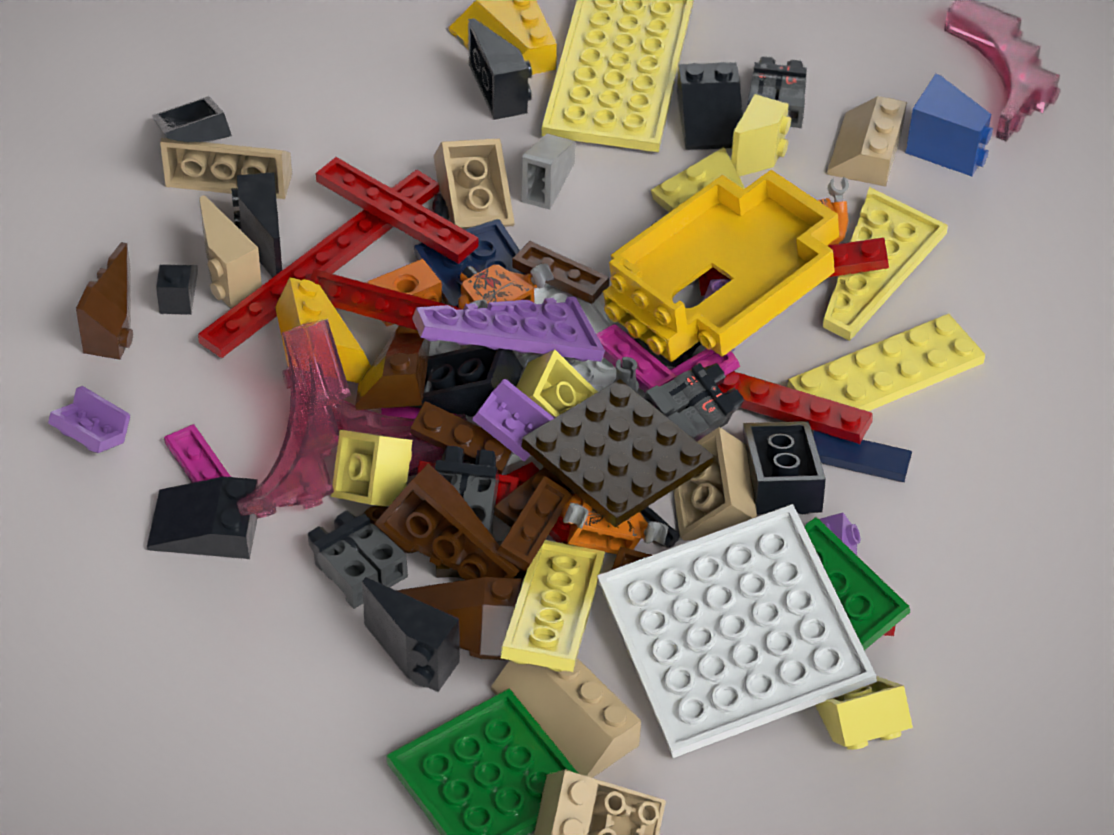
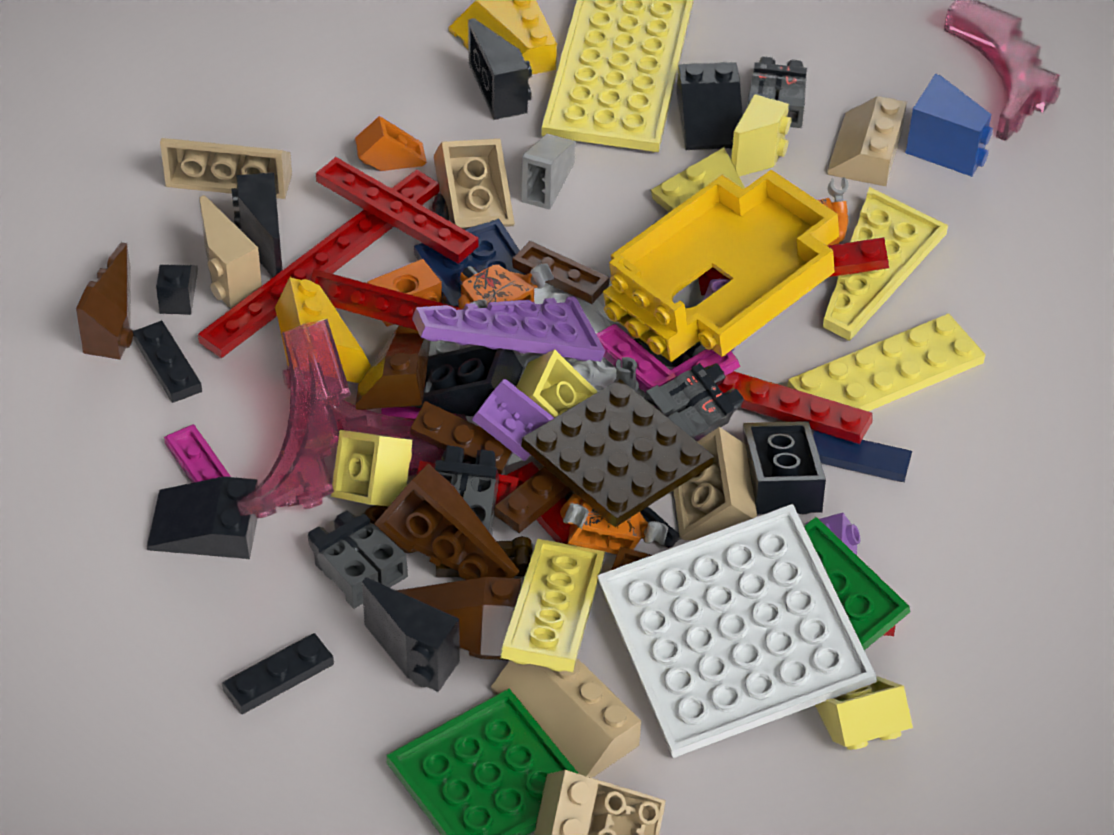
medium lavender bracket [48,386,130,453] -> none
black slope [152,96,232,142] -> none
reddish brown plate [496,476,573,571] -> none
none -> black plate [133,320,202,403]
none -> black plate [222,633,334,715]
none -> orange slope [355,116,427,171]

